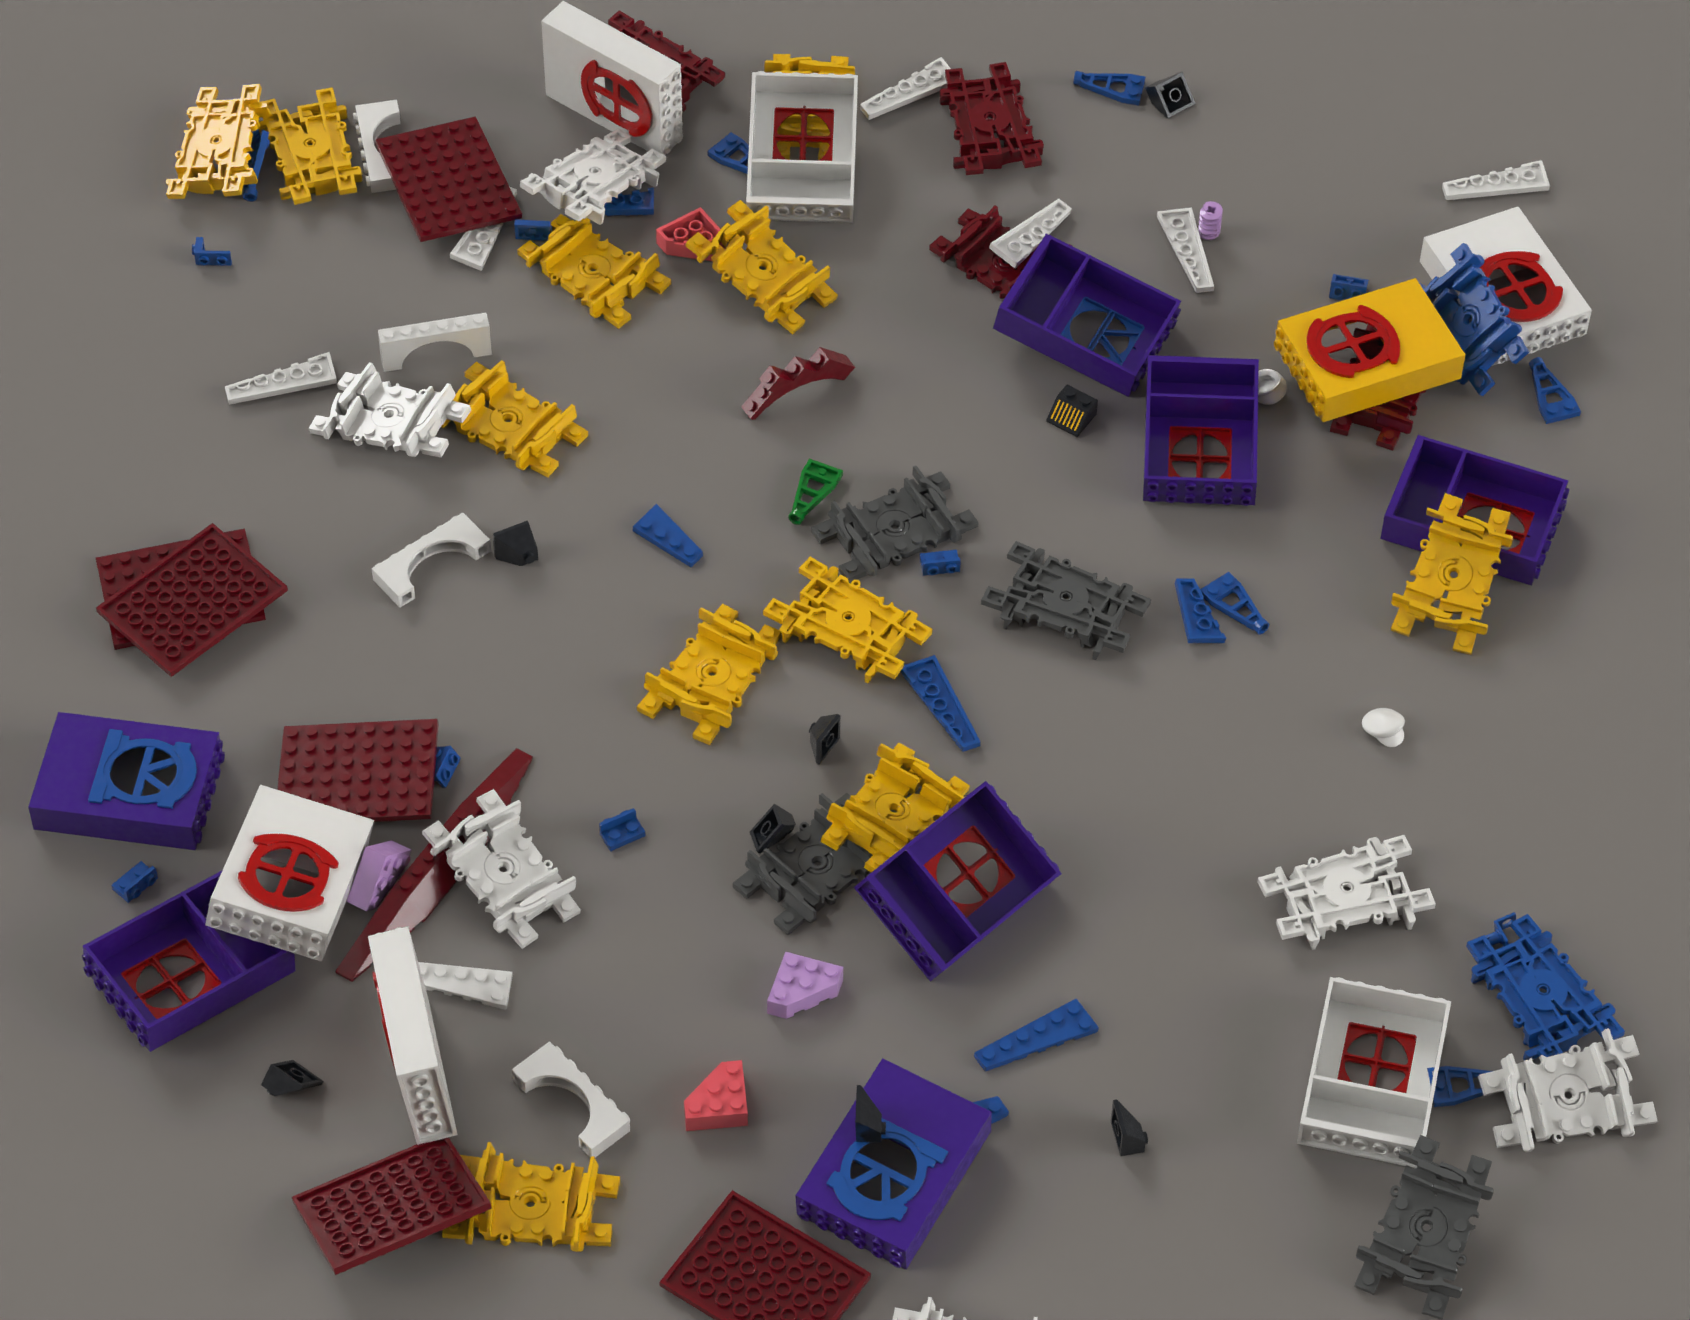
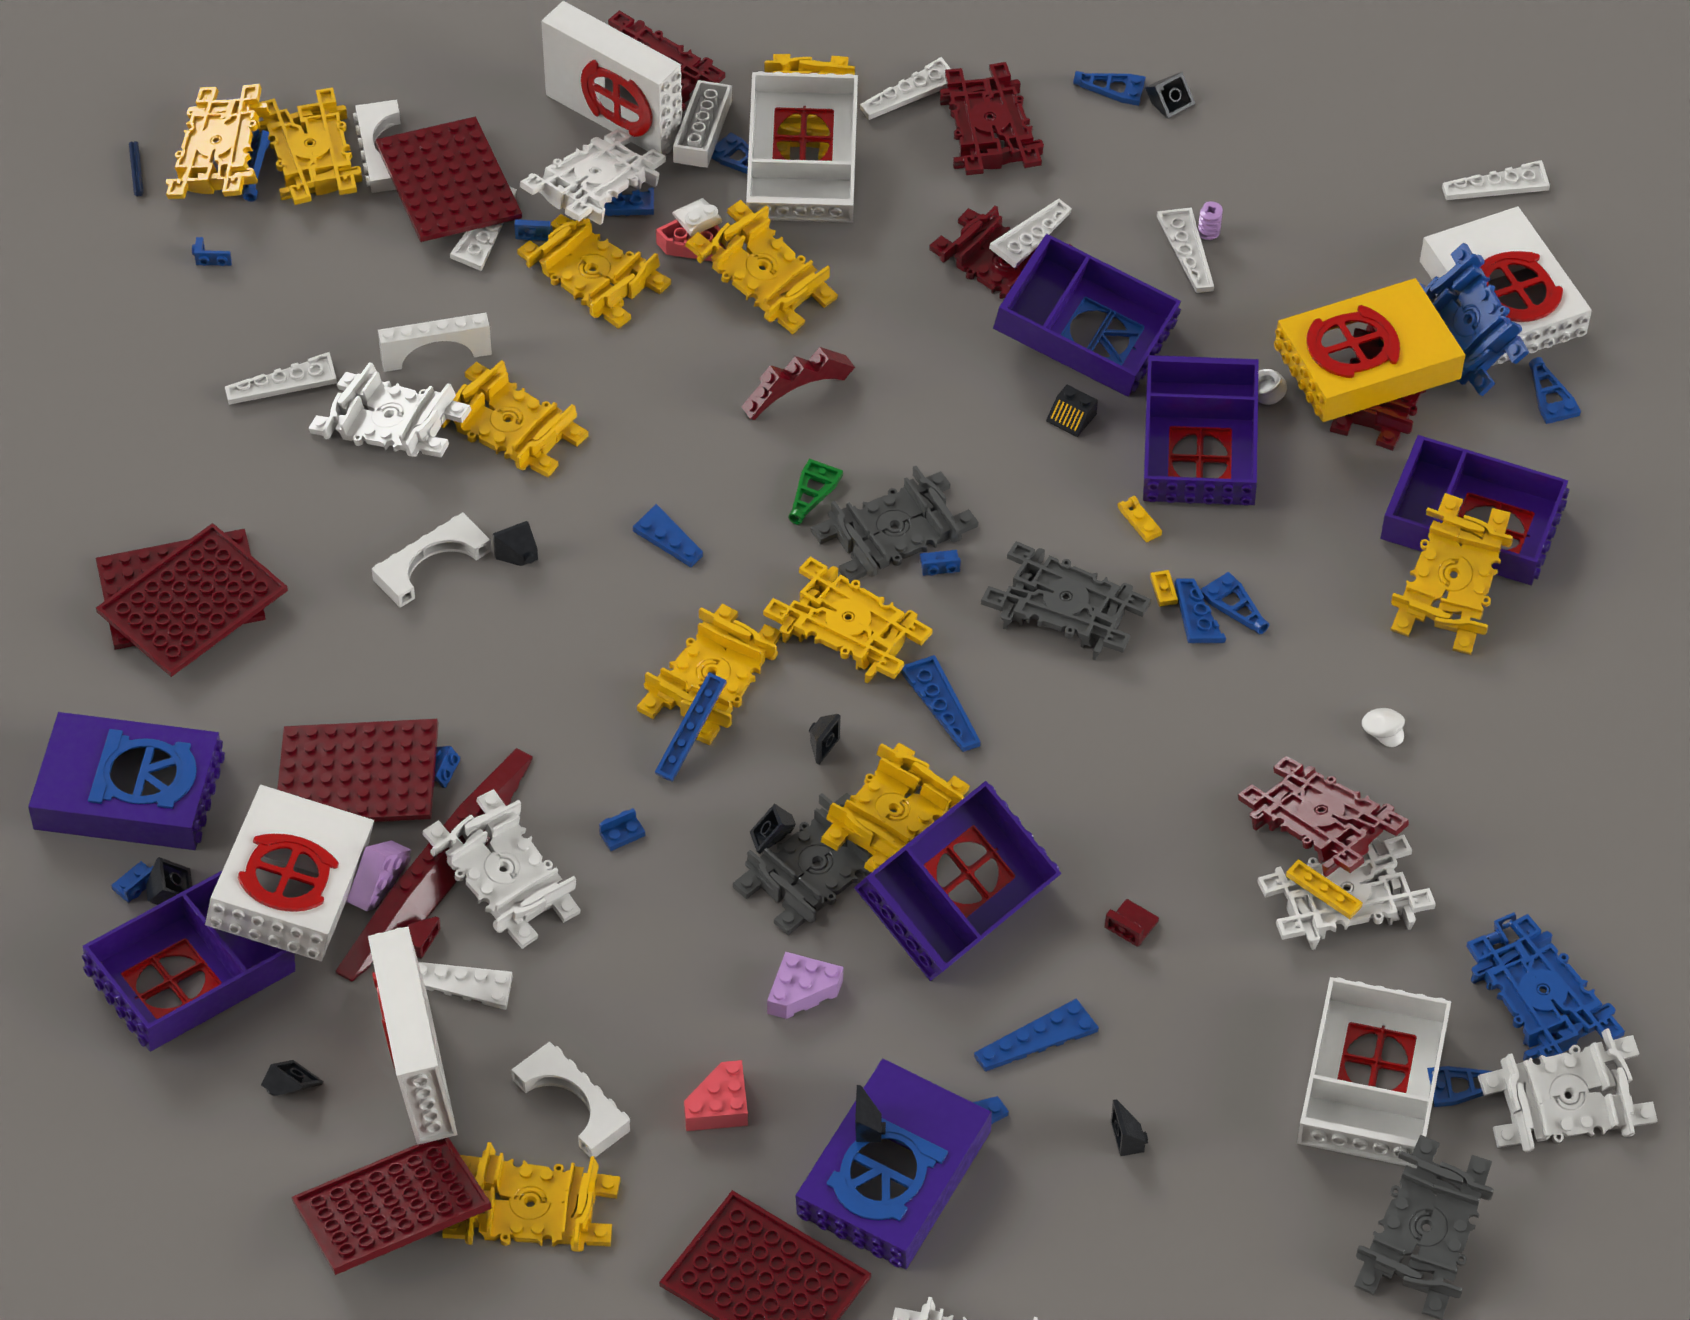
blue bracket [1329,274,1369,300] -> none
none -> dark blue axle [129,141,144,196]
none -> black slope [146,857,192,905]
none -> dark red slope [408,916,441,959]
none -> blue plate [655,672,727,782]
none -> white slope [672,198,722,237]
none -> white brick [673,80,732,168]
none -> dark red bracket [1104,899,1159,947]
none -> yellow plate [1117,496,1162,543]
none -> yellow plate [1150,570,1178,607]
none -> piece [1238,756,1409,877]
none -> yellow plate [1286,859,1363,919]

